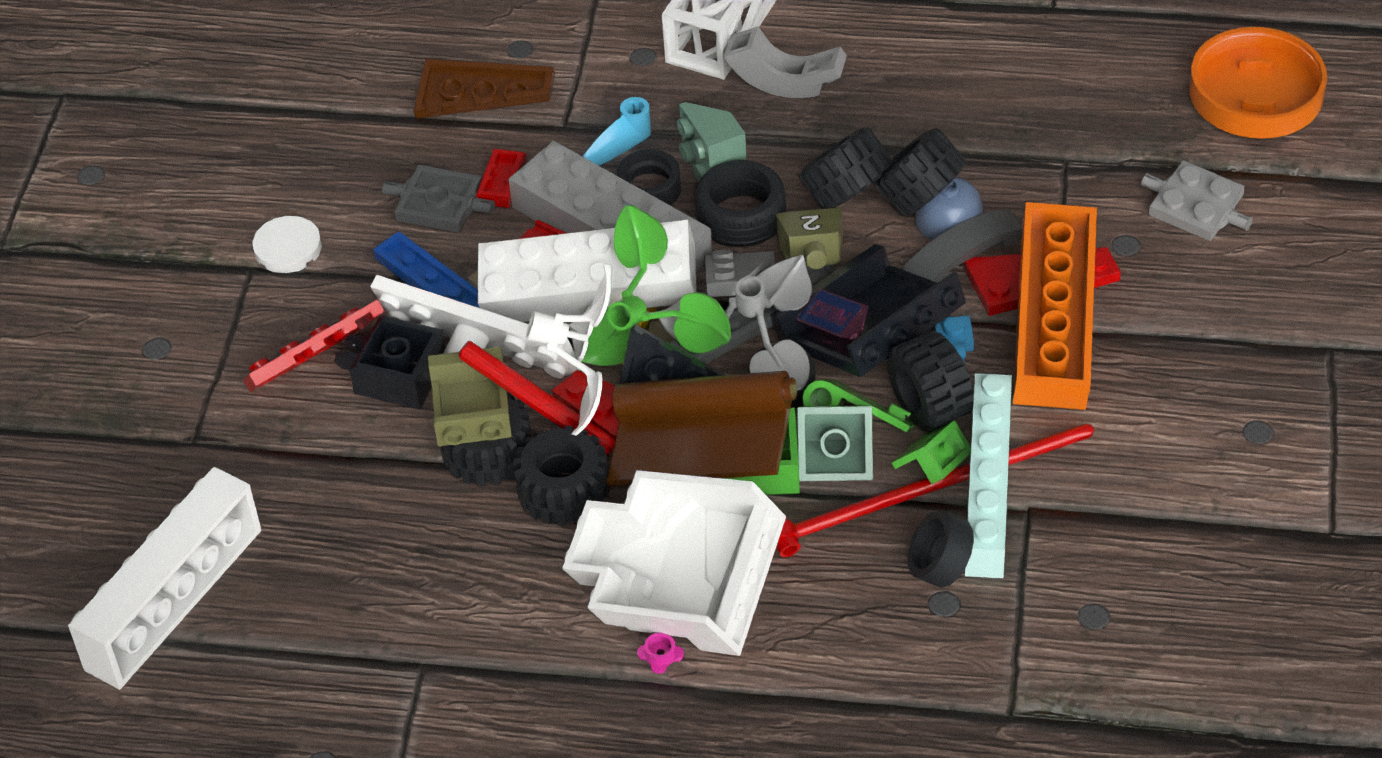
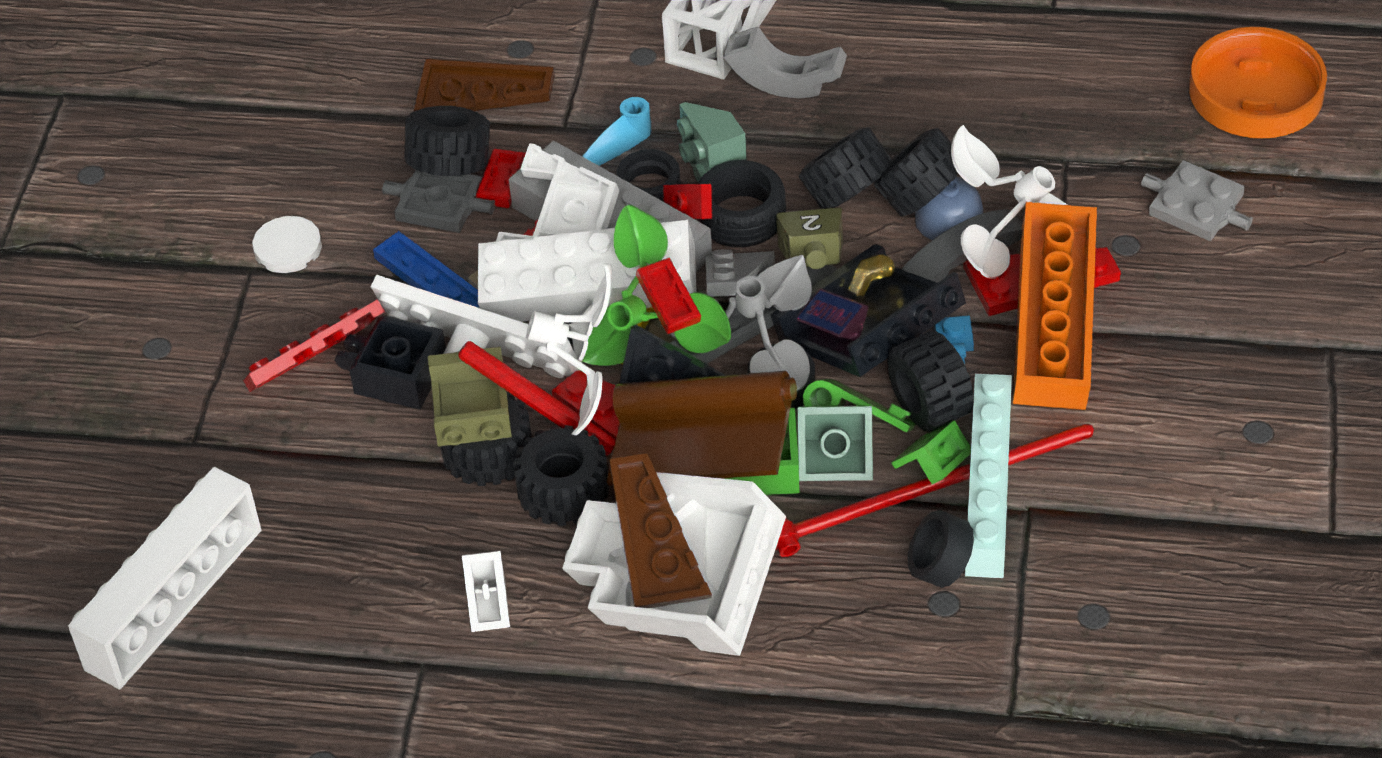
dark pink plate [637,633,684,674] -> none
none -> black tyre [404,106,490,176]
none -> white slope [462,550,510,632]
none -> white wing [496,143,620,242]
none -> reddish brown wing [609,453,712,608]
none -> red plate [636,257,701,334]
none -> red plate [663,184,712,219]
none -> clear yellow arm [848,255,895,297]
none -> white plant [951,125,1067,278]

